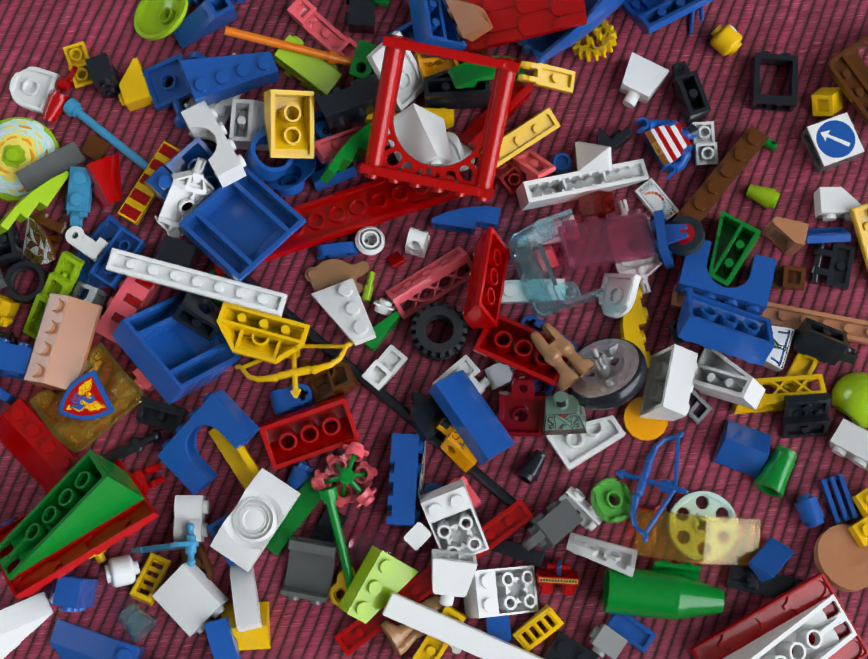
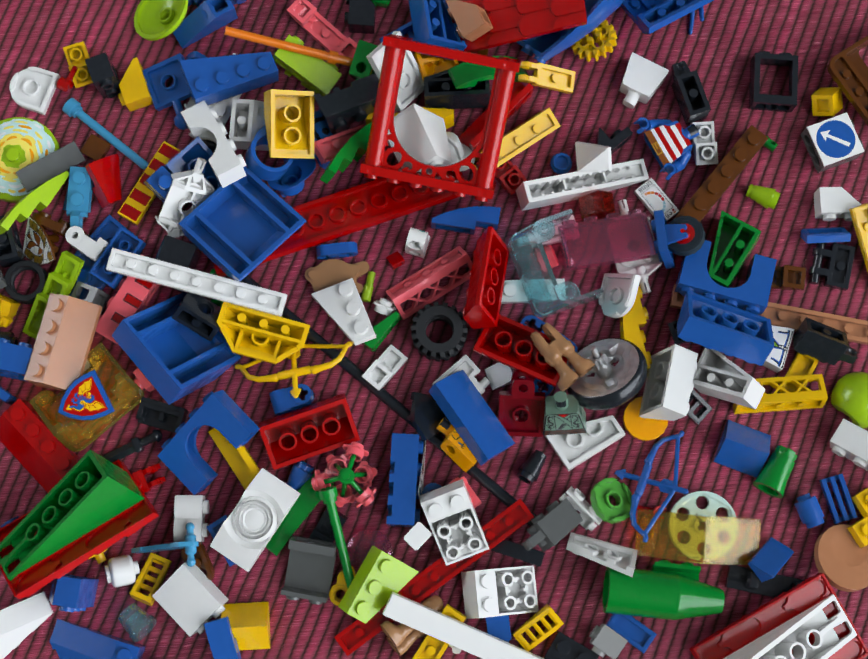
red cone [42,90,69,124] -> none
white slope [230,565,262,632] -> none
reddish brown slope [301,361,359,403] -> none
blue slope [310,162,357,192] -> none
white cone [355,226,385,255] -> none
white torso [431,549,478,606] -> none
coral slope [512,149,556,181] -> none
red hips [536,557,580,596] -> none
yellow head [710,24,742,56] -> none
nougat tile [762,216,809,256] -> none
black slope [781,393,832,439] -> none

